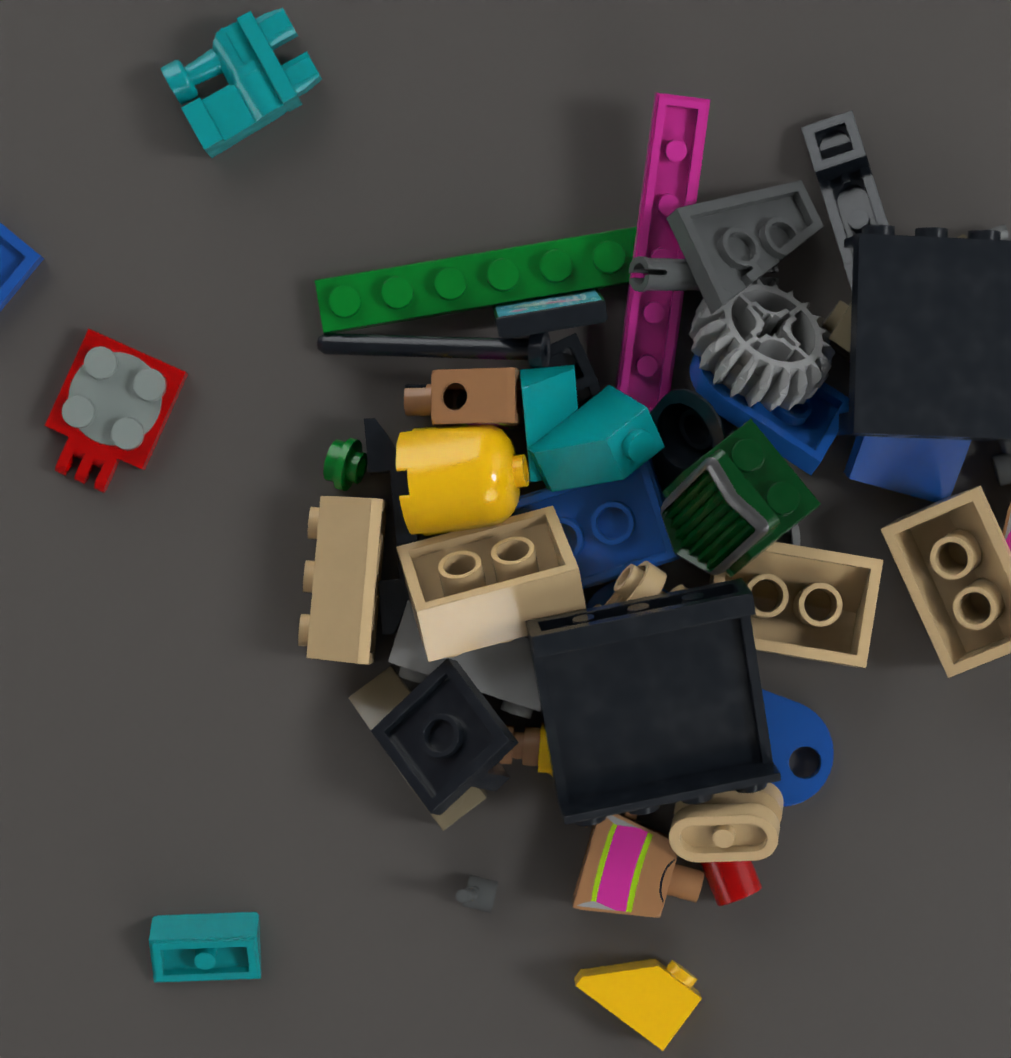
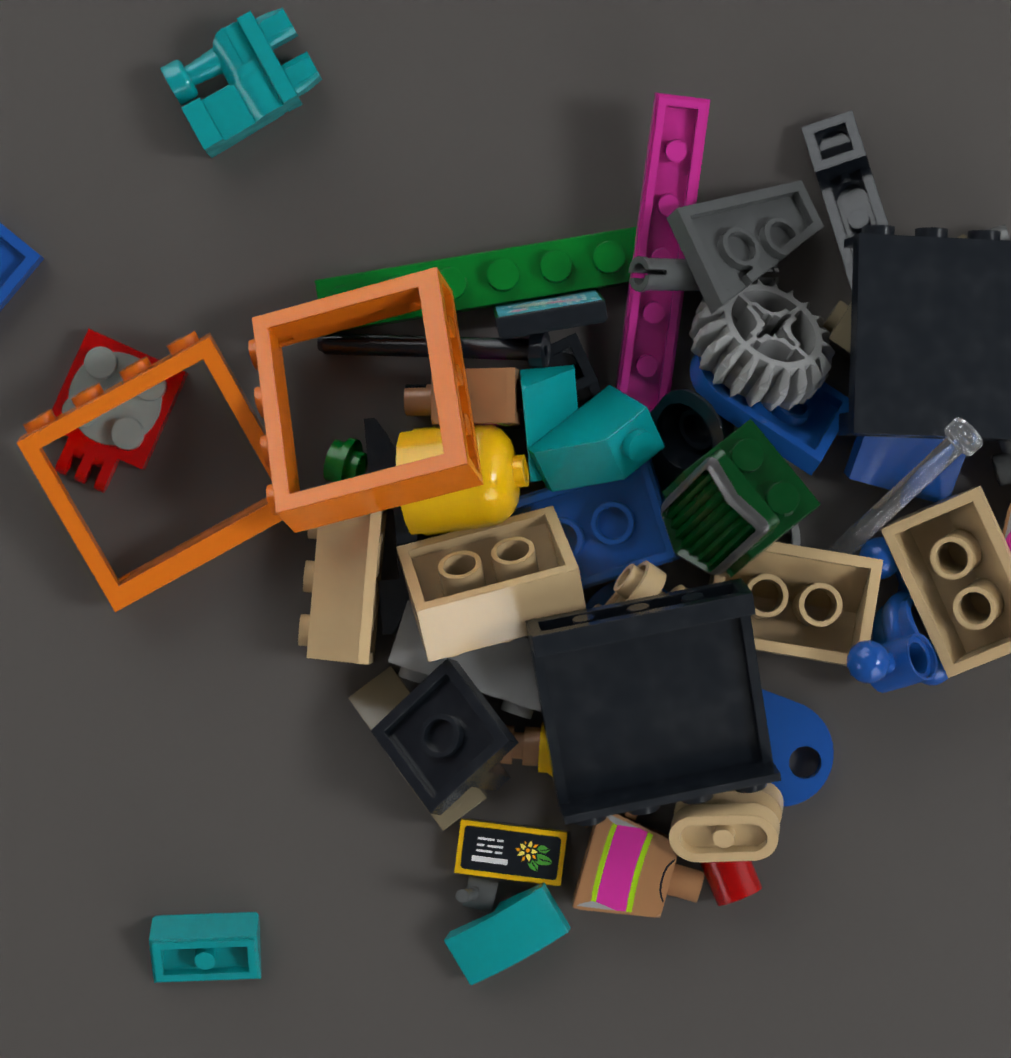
yellow slope [574,959,702,1051] -> none
none -> orange window [17,331,283,612]
none -> orange window [248,267,484,533]
none -> teal slope [444,883,571,985]
none -> tile [454,818,567,886]
none -> clear bar [827,417,983,555]
none -> blue piece [847,537,948,693]

